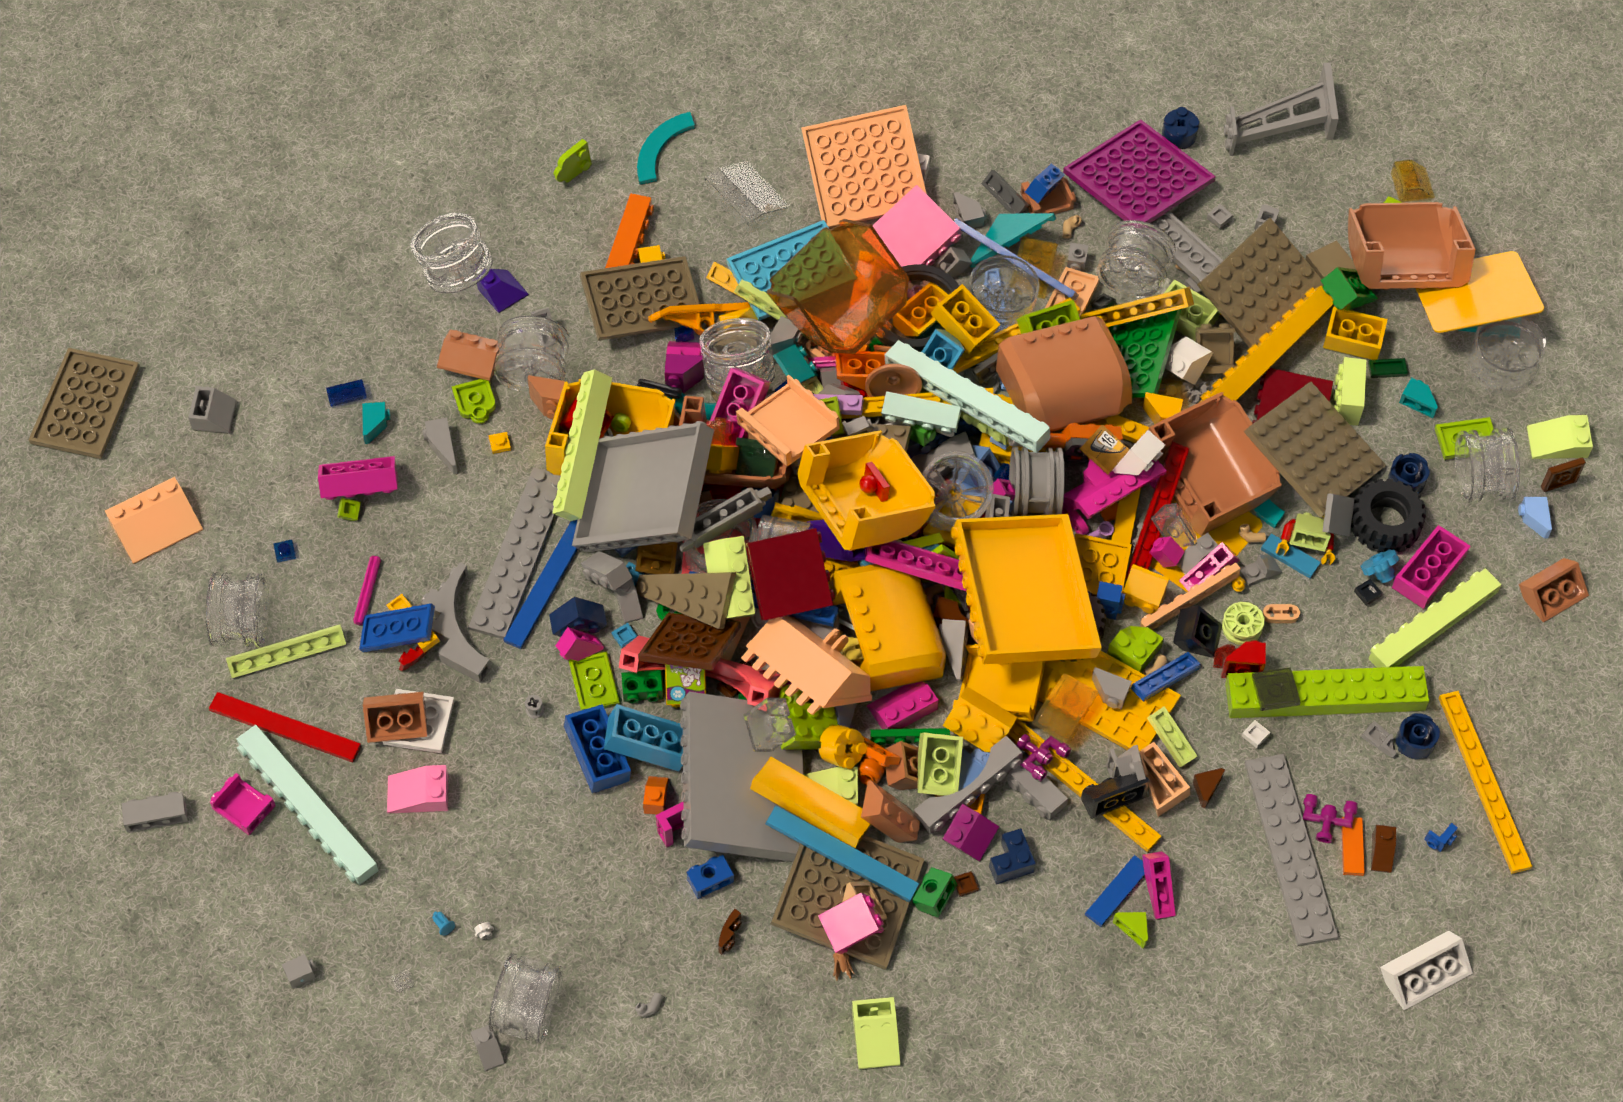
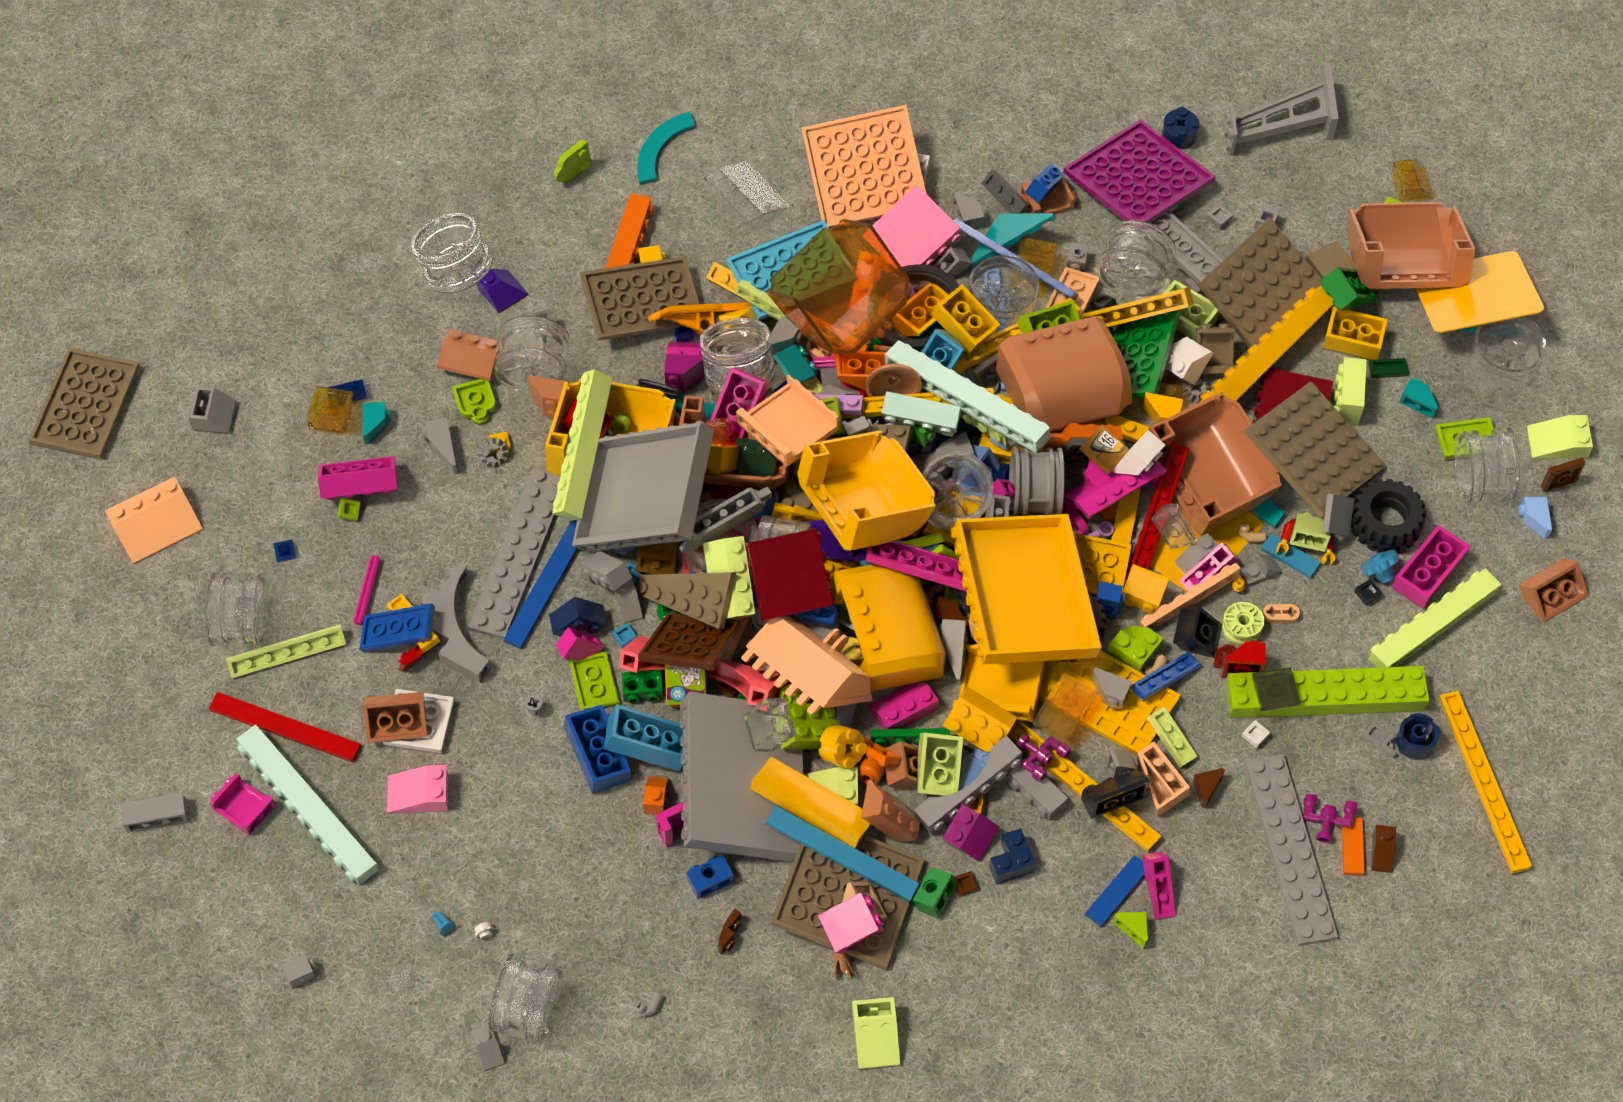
red tile [859,462,890,502] -> none
tan arm [1063,215,1082,238] -> none
light grey slope [1116,745,1146,781] -> none
dark pink brick [1149,536,1185,567] -> none
white slope [1380,931,1473,1010] -> none
dark blue brick [1388,453,1430,493] -> none
blue bracket [1424,823,1458,852] -> none
none -> clear yellow slope [307,386,353,434]
none -> light grey gear [478,437,508,468]

